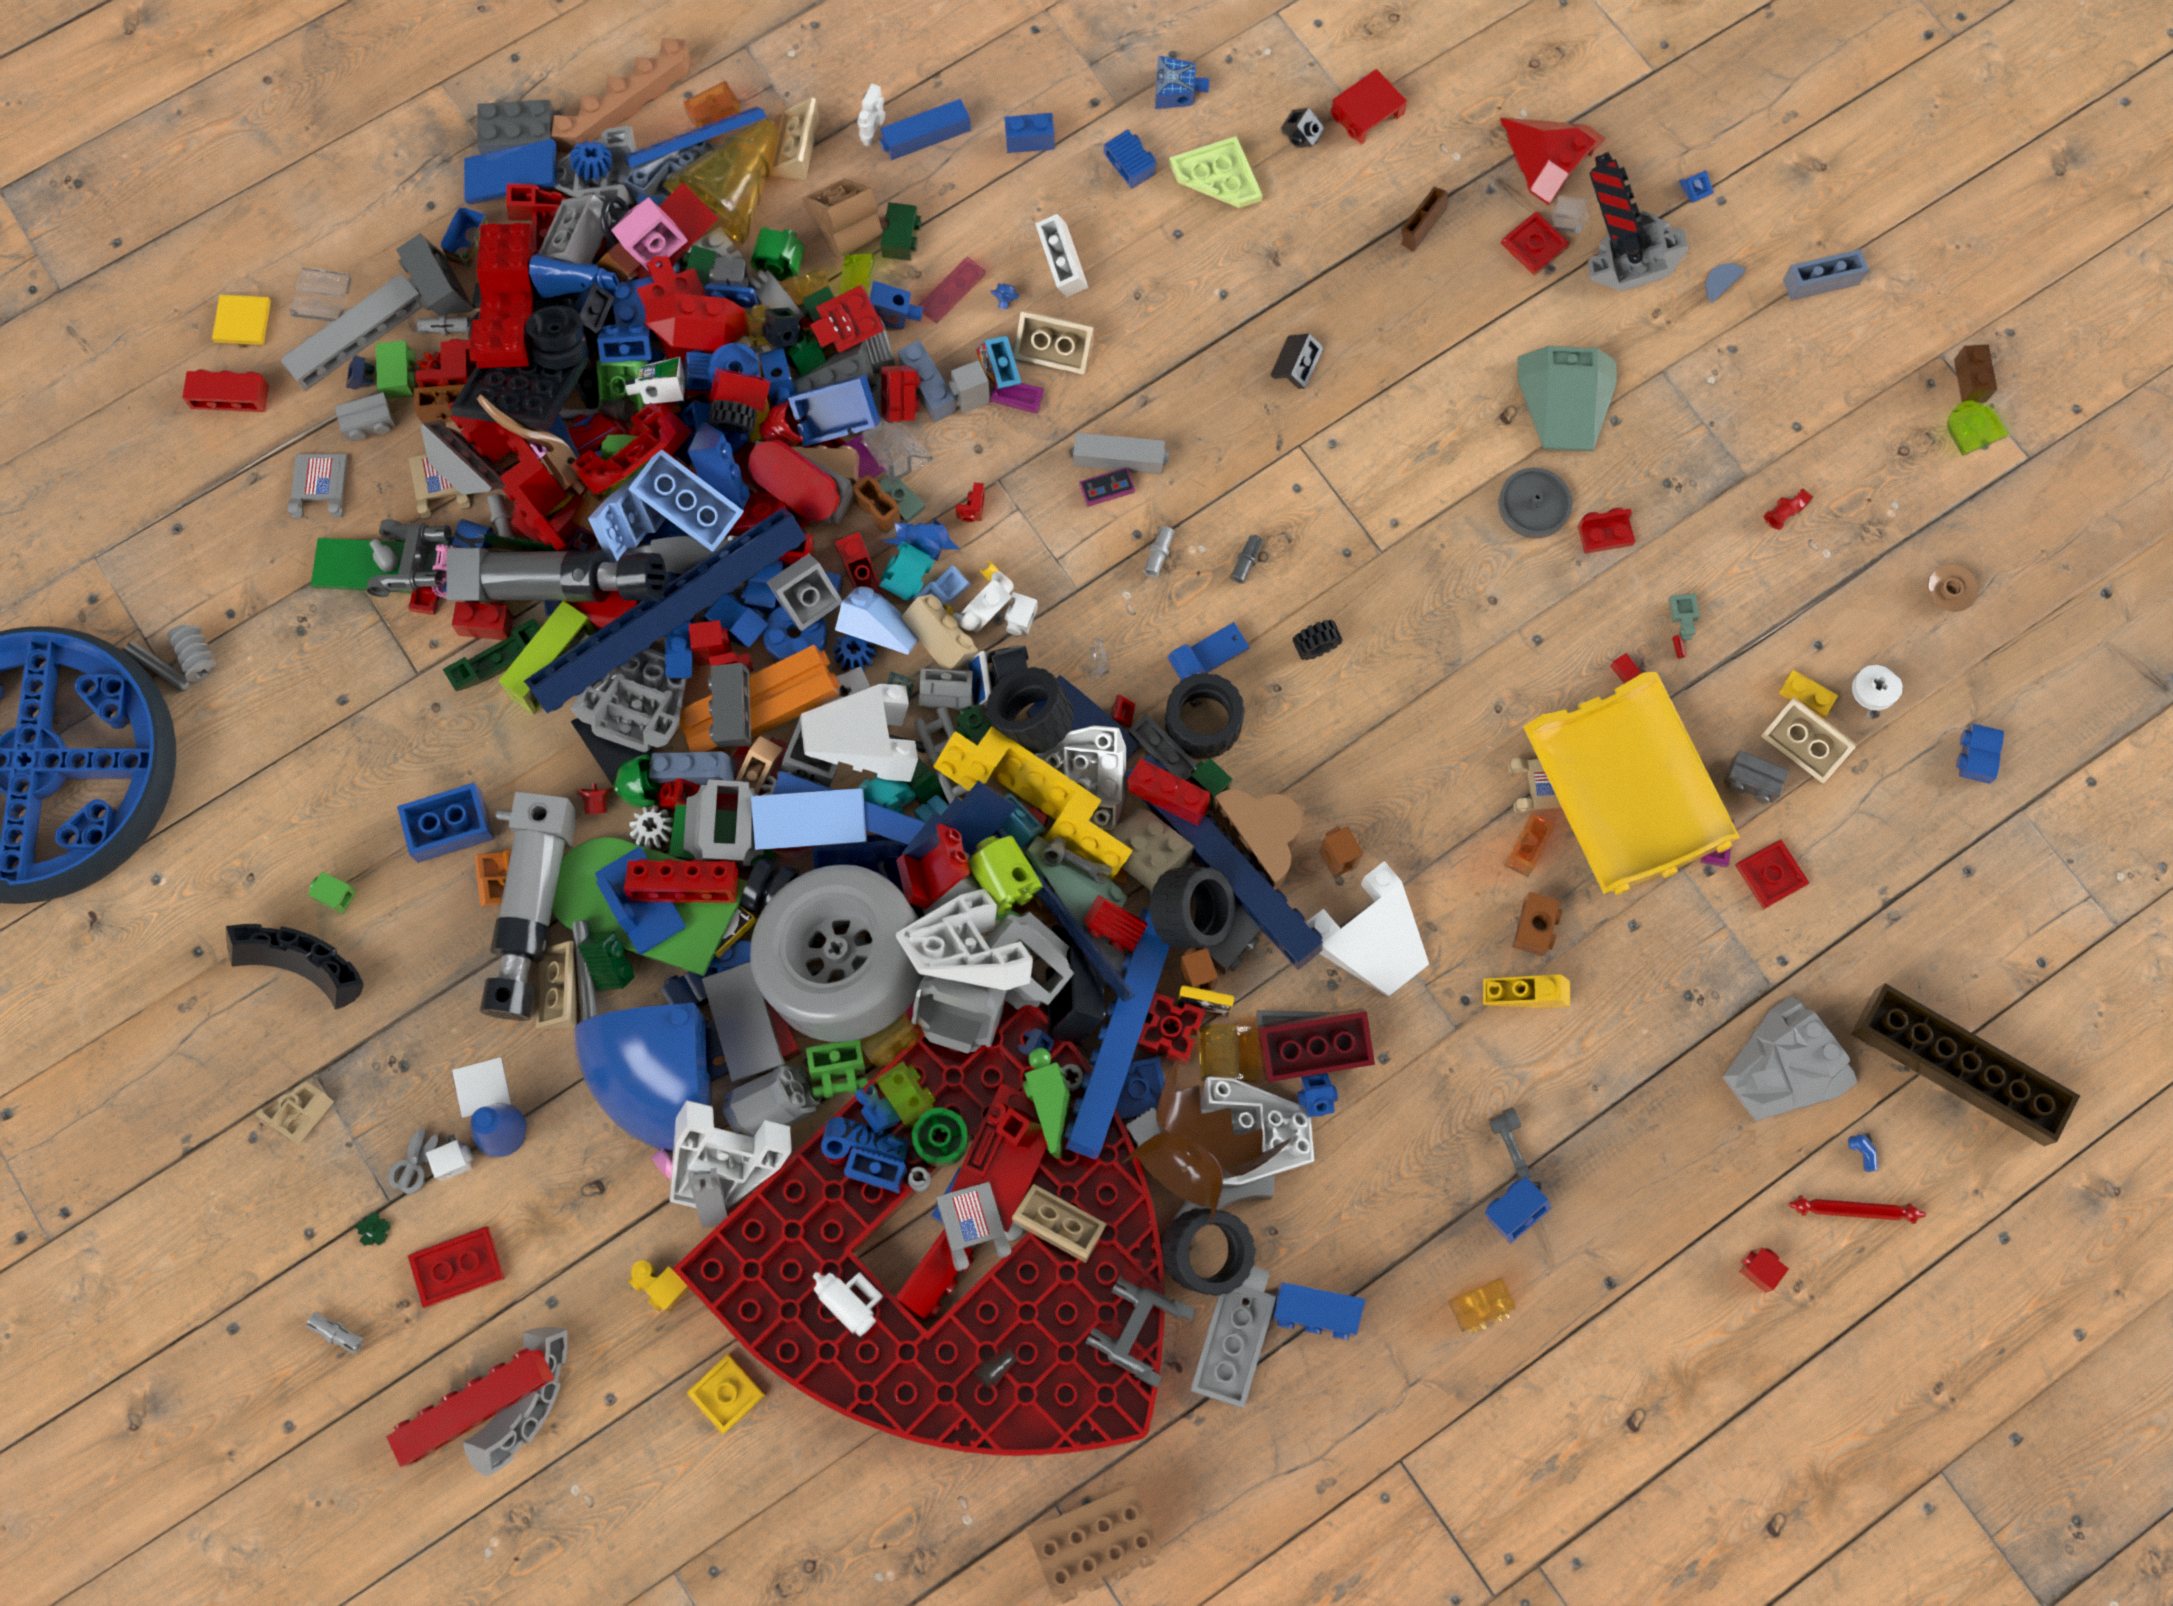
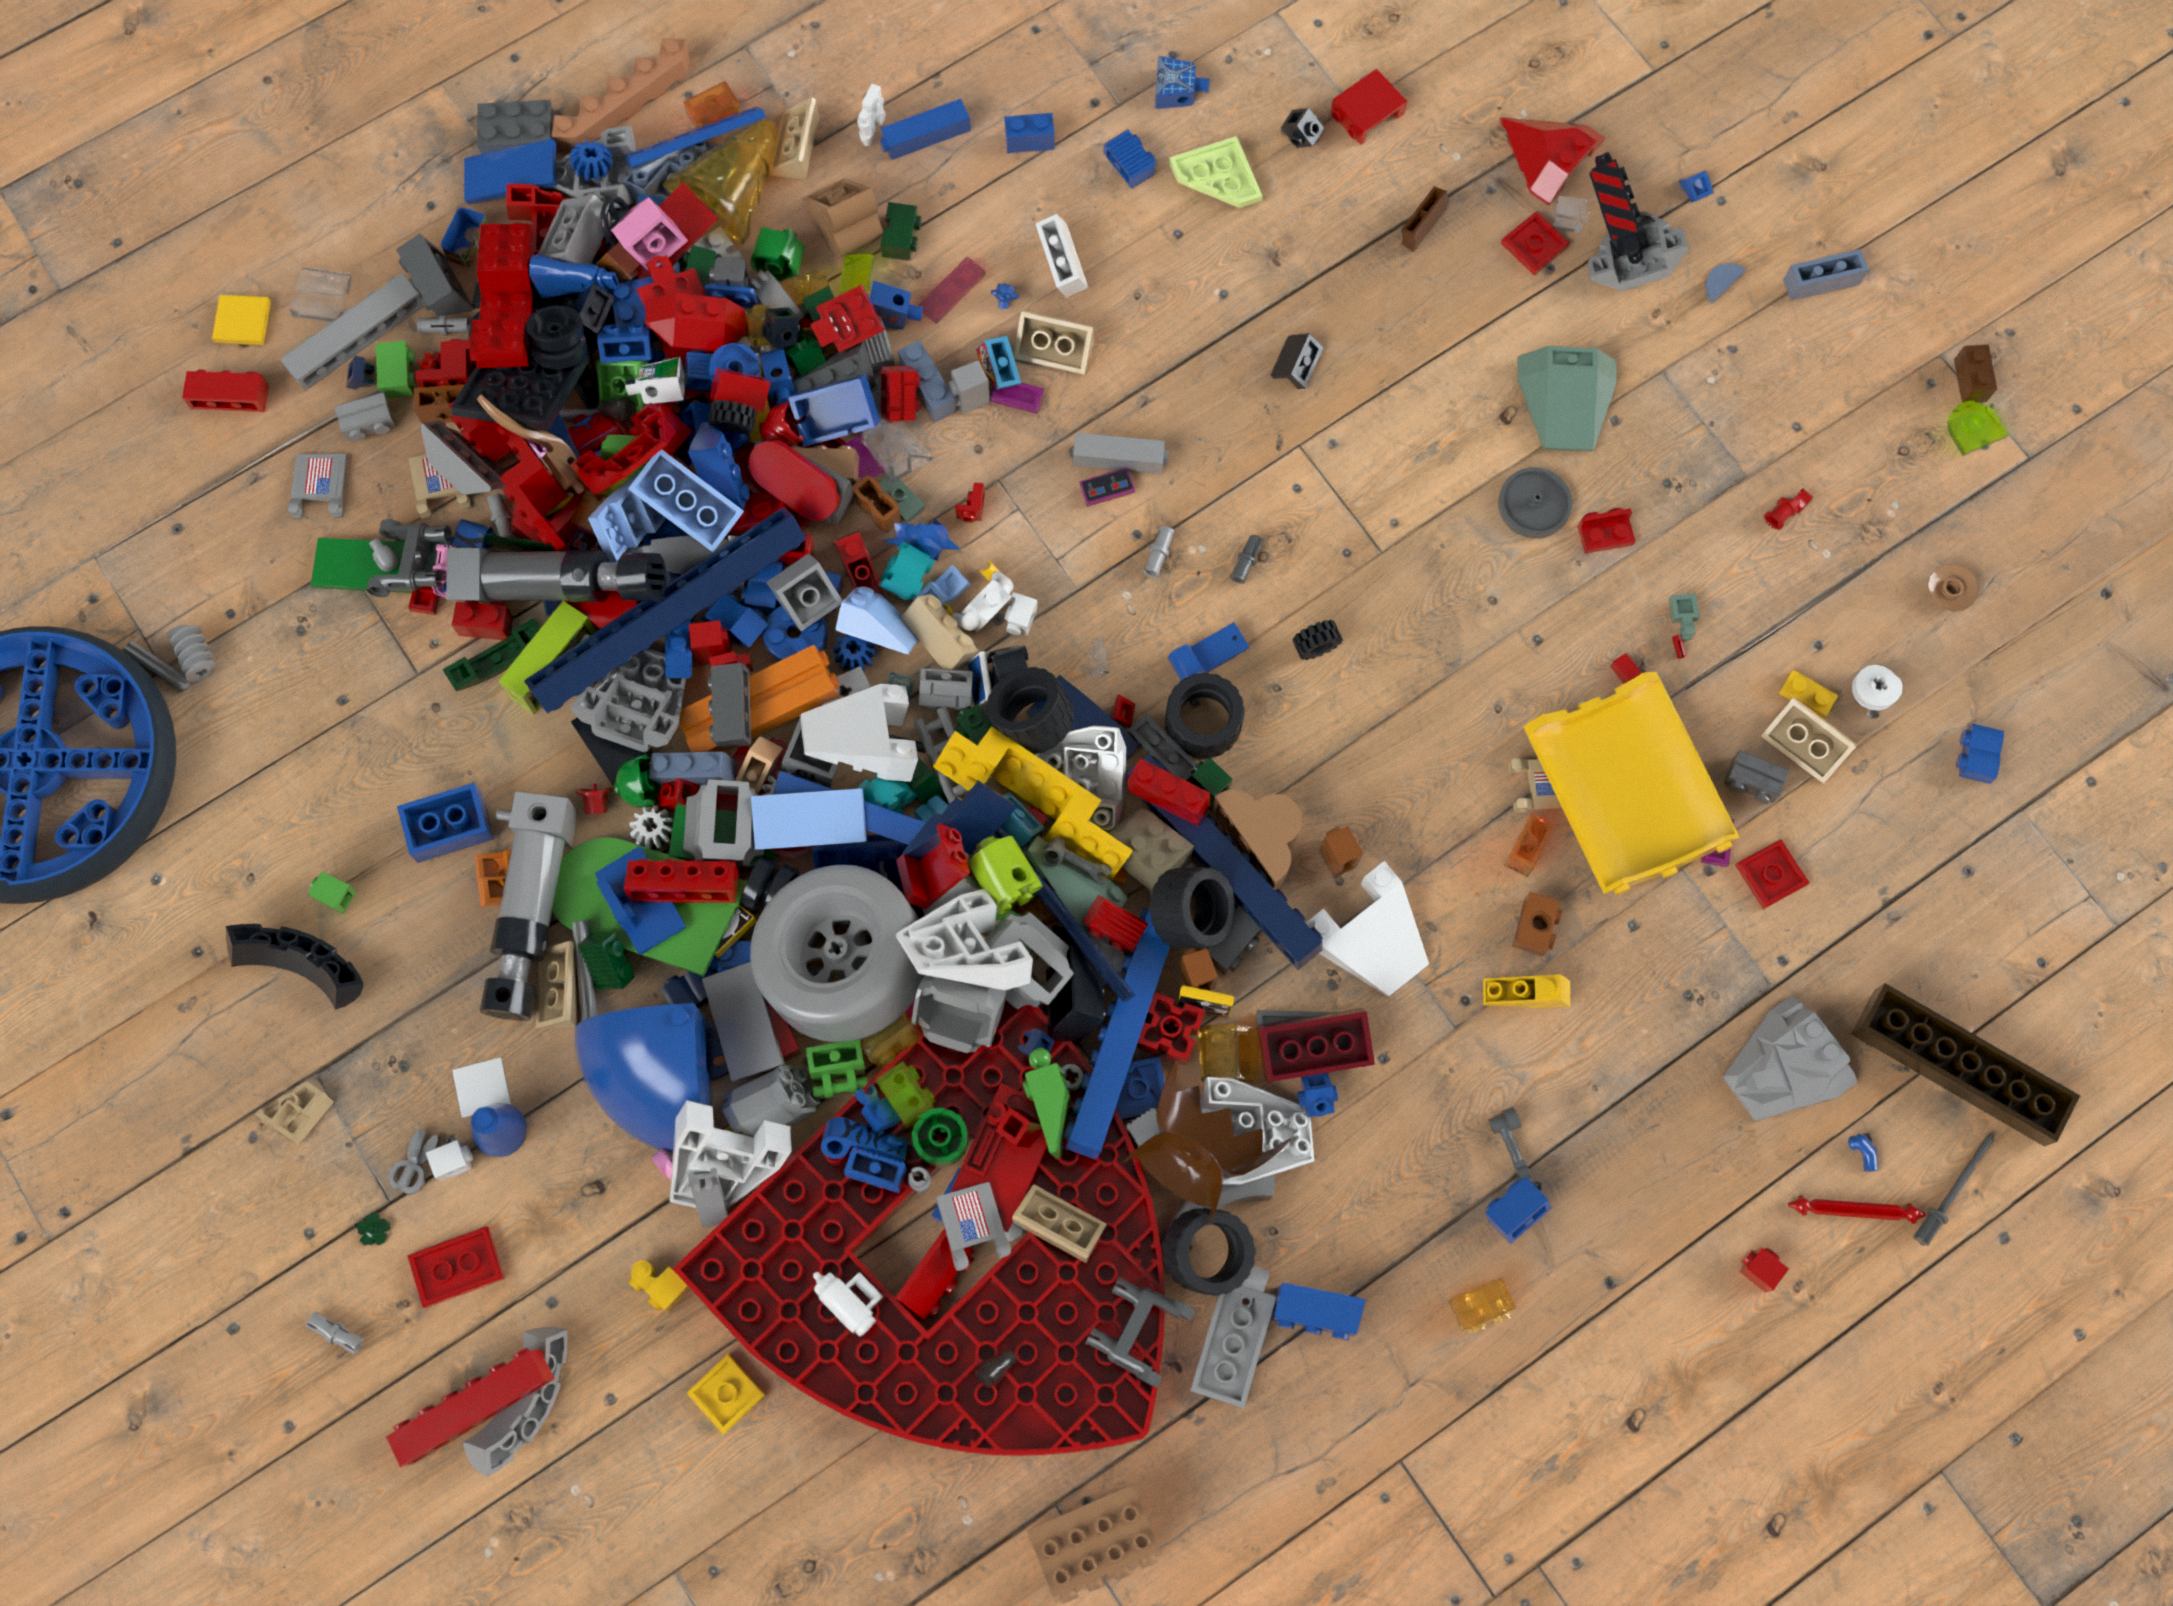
none -> dark grey piece [1913,1133,1993,1246]

